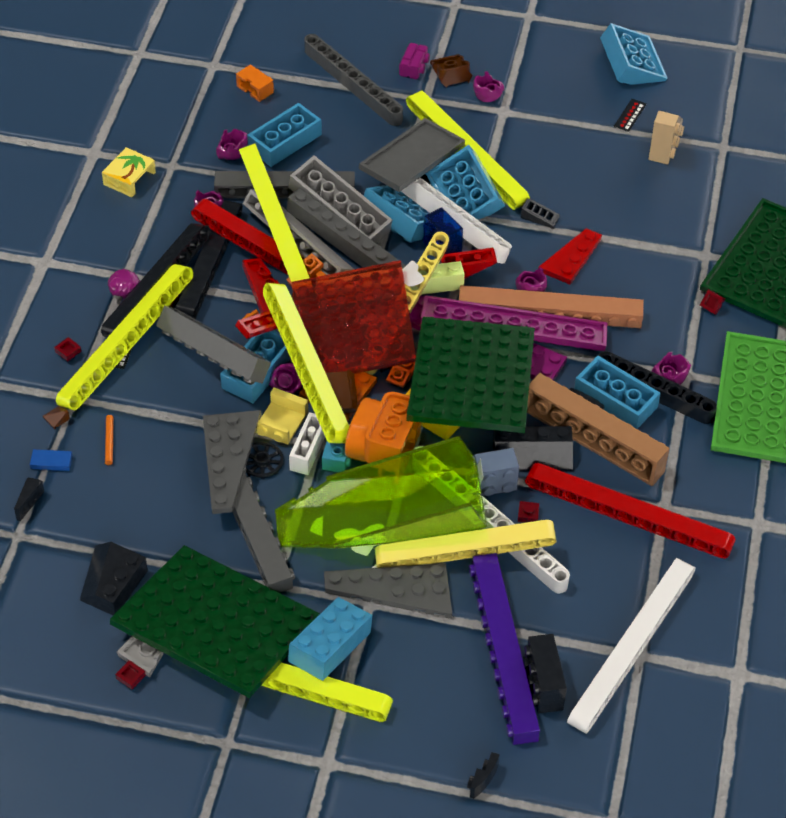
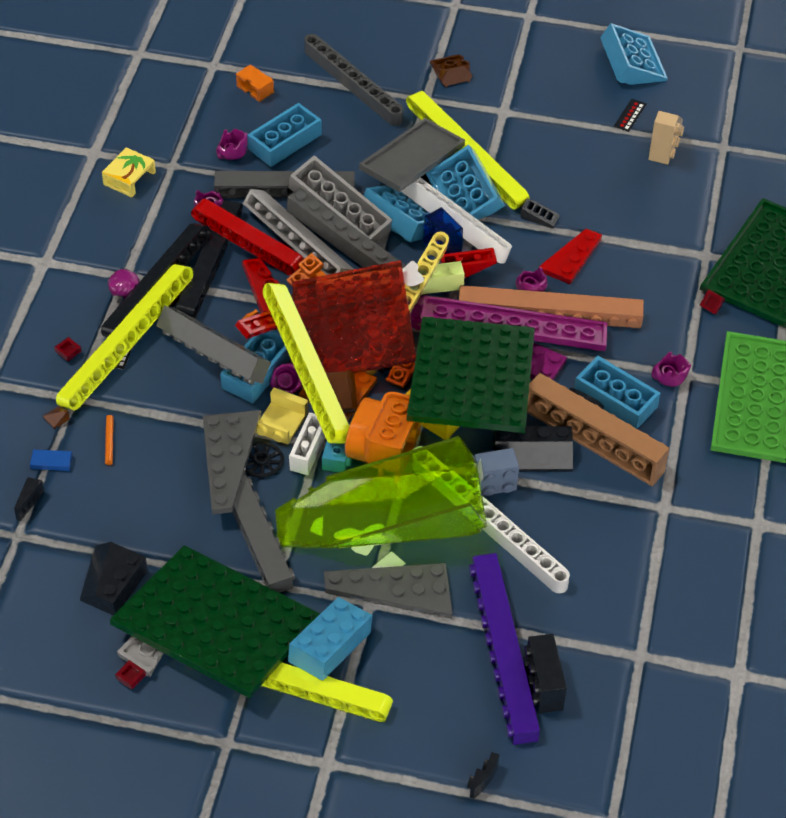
neon yellow beam [239,143,314,298] -> none
light yellow beam [375,520,556,568] -> none
magenta brick [399,43,430,79] -> none
magenta hair [473,71,504,102] -> none
dark red plate [518,501,539,523] -> none
red beam [525,463,736,558] -> none
white beam [567,558,695,734] -> none
black beam [599,351,717,424] -> none

